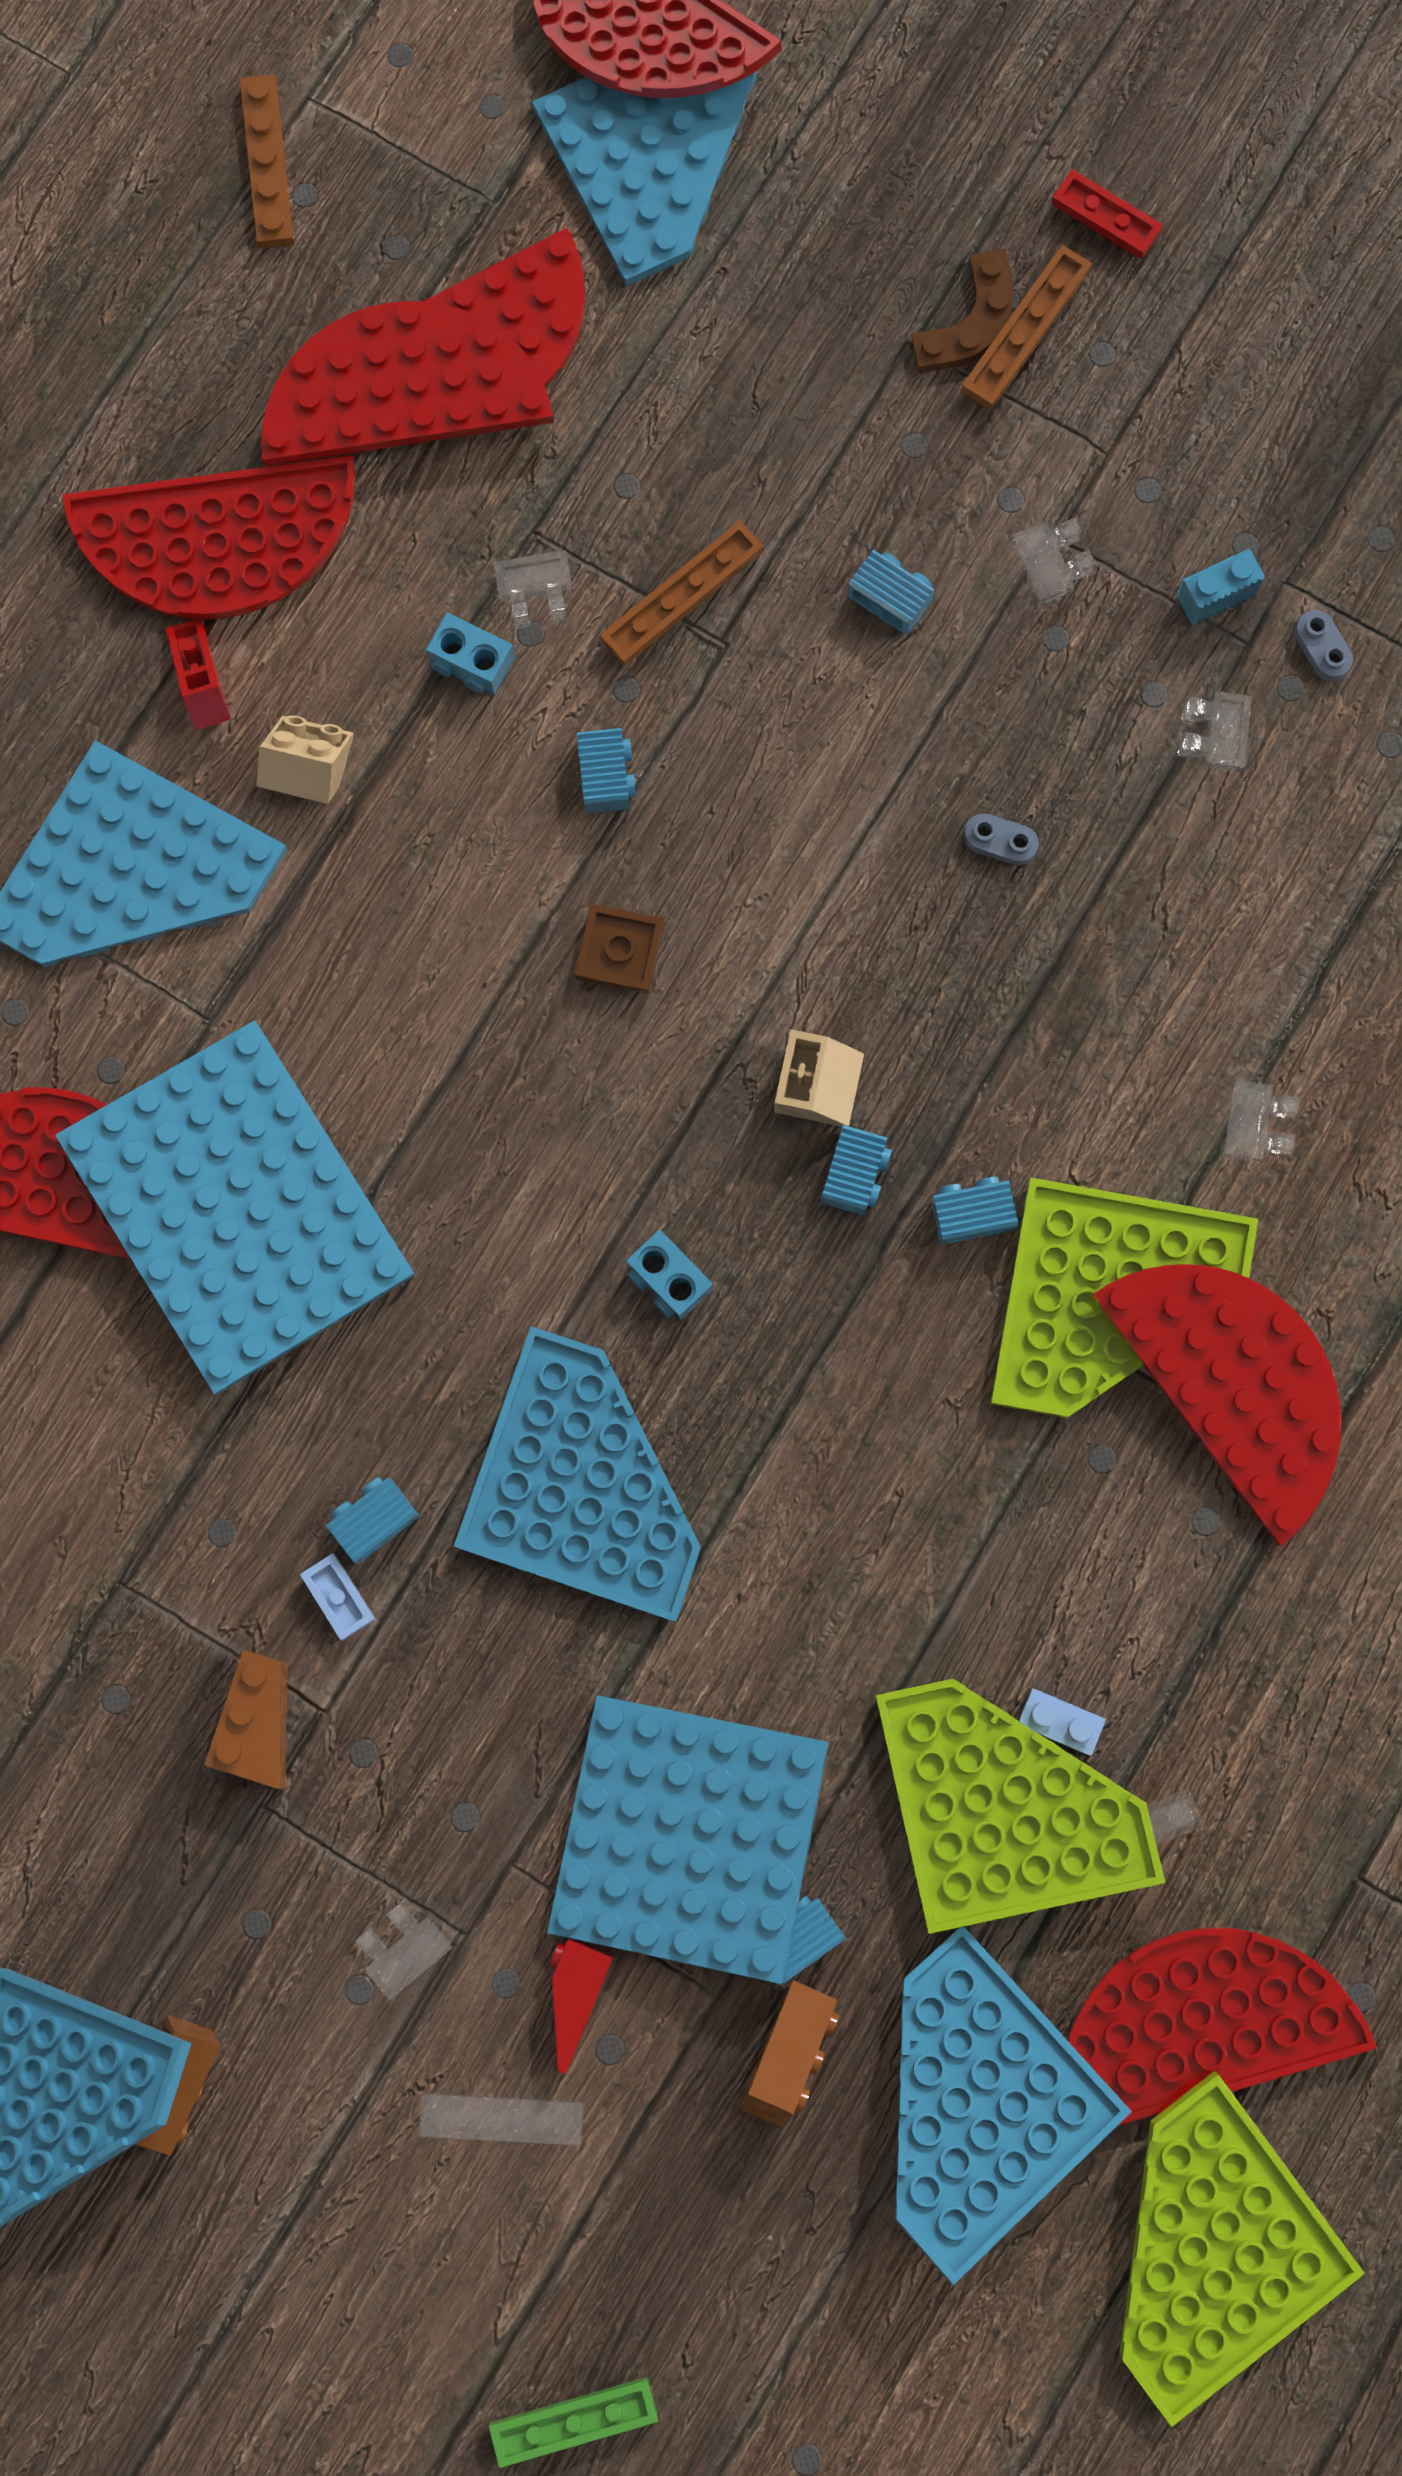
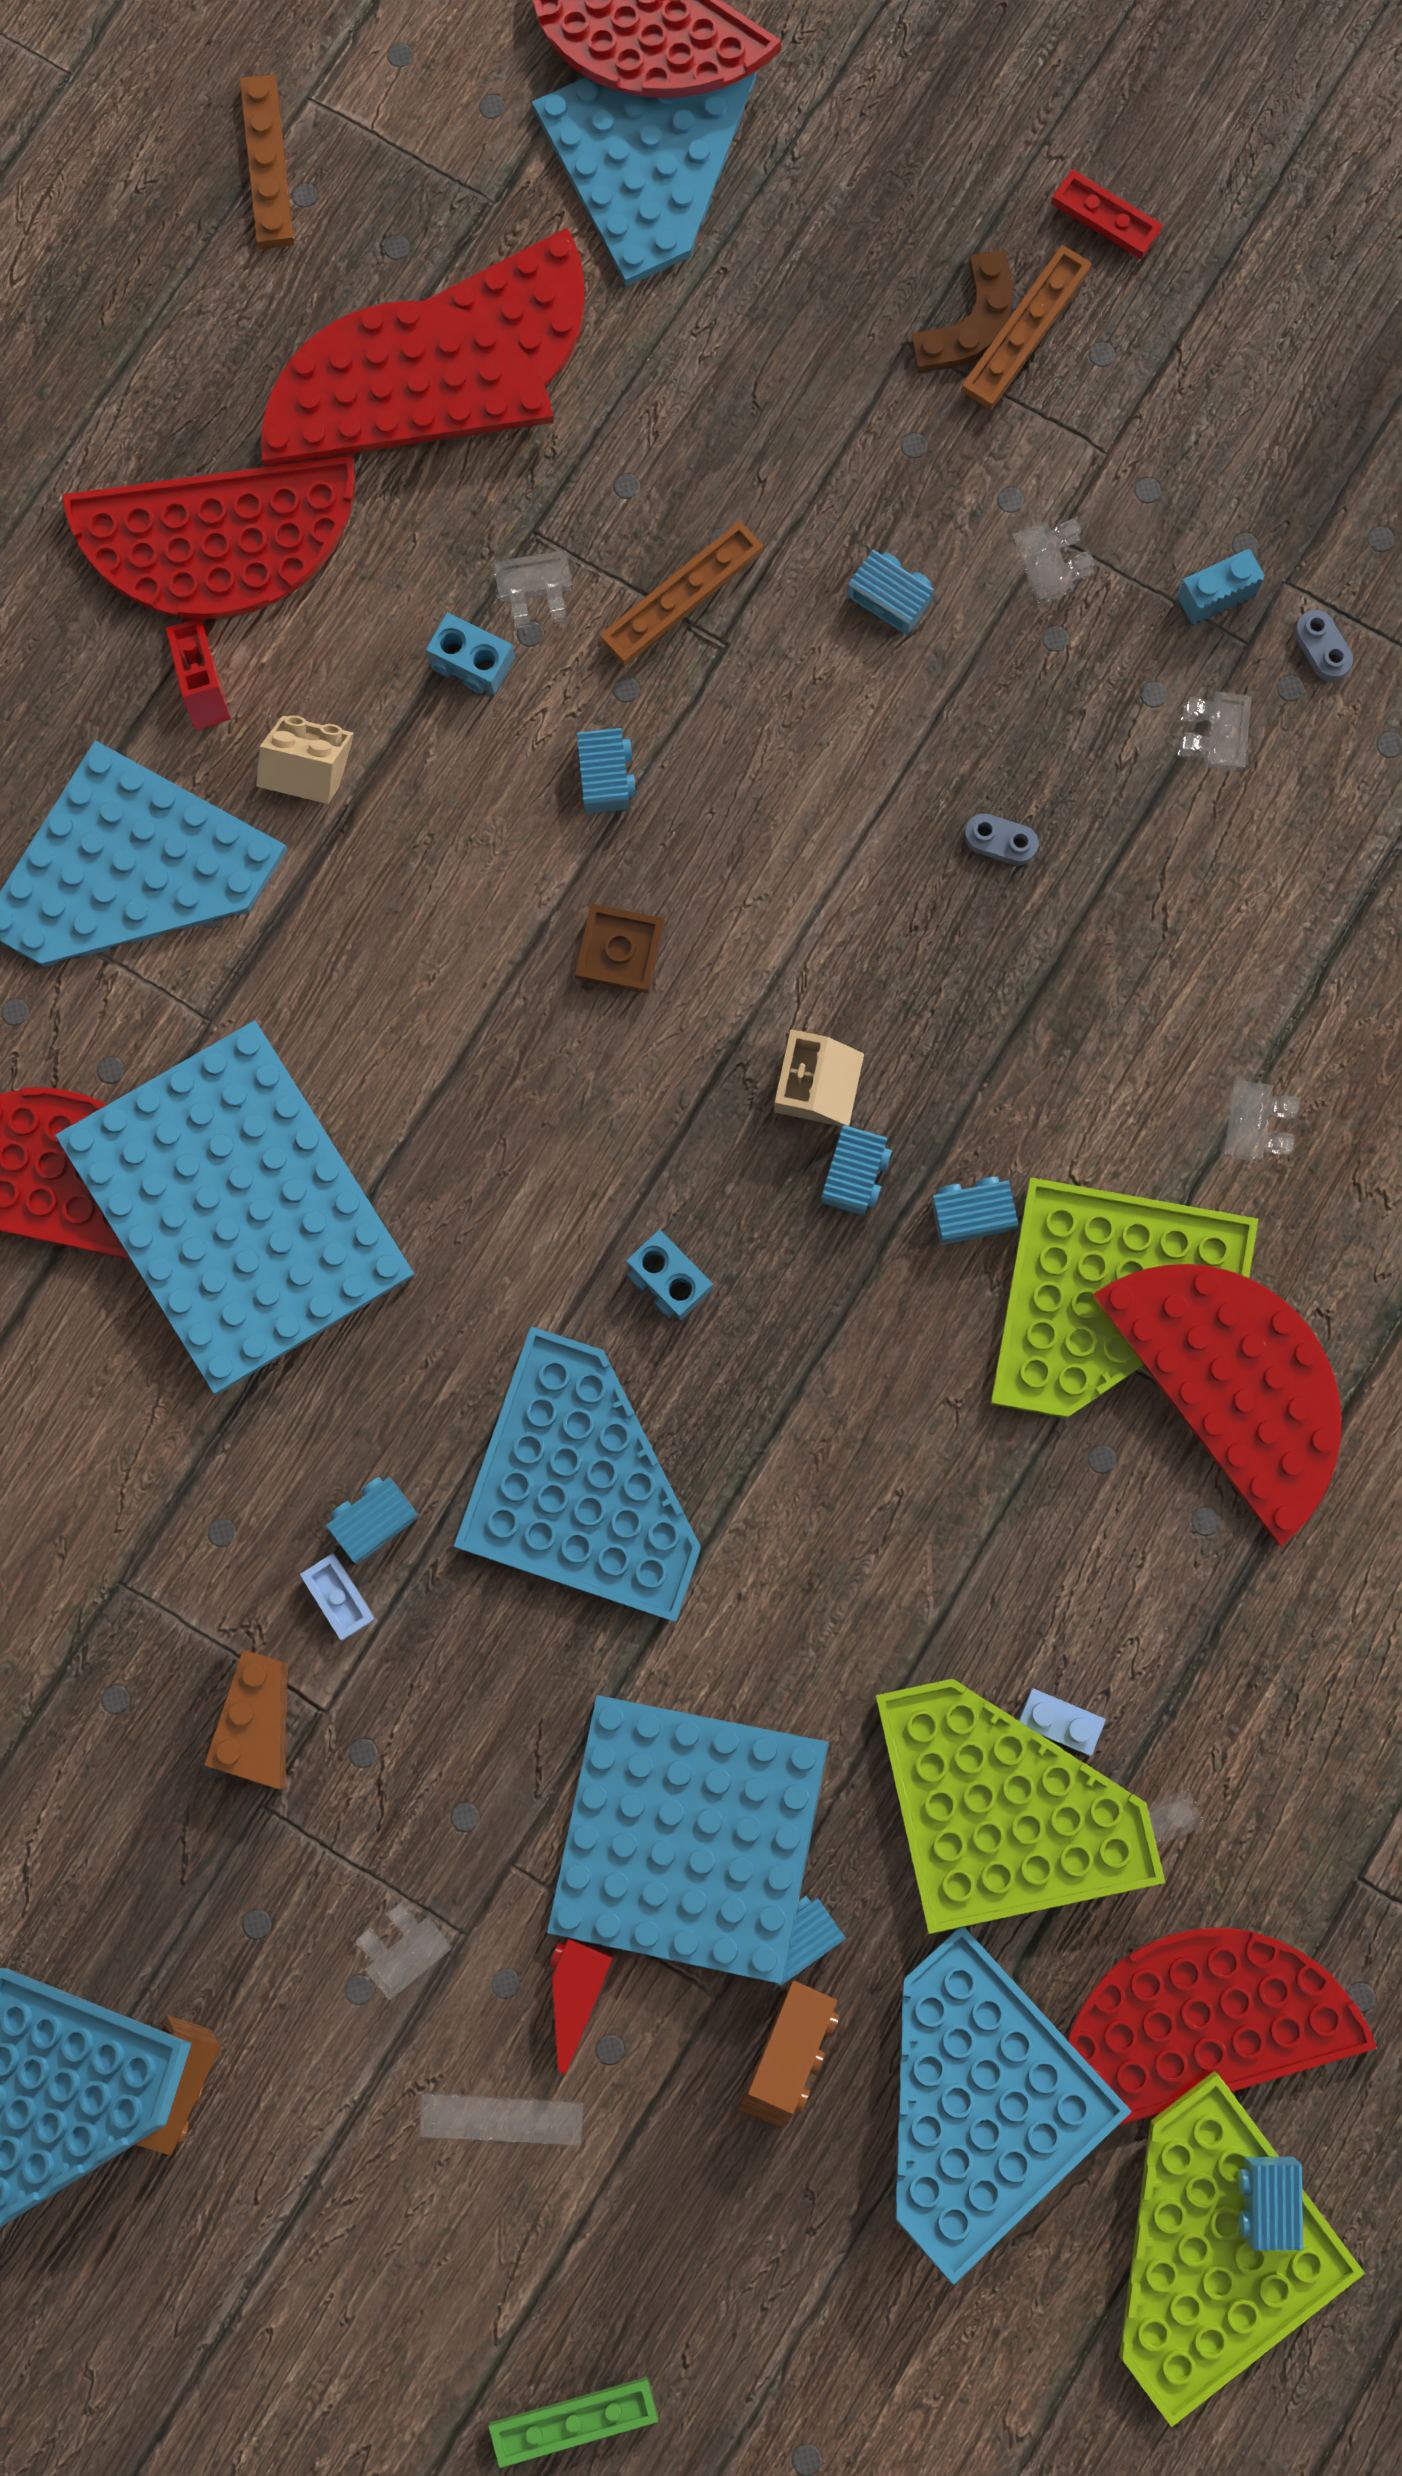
none -> dark azure brick [1238,2157,1303,2251]

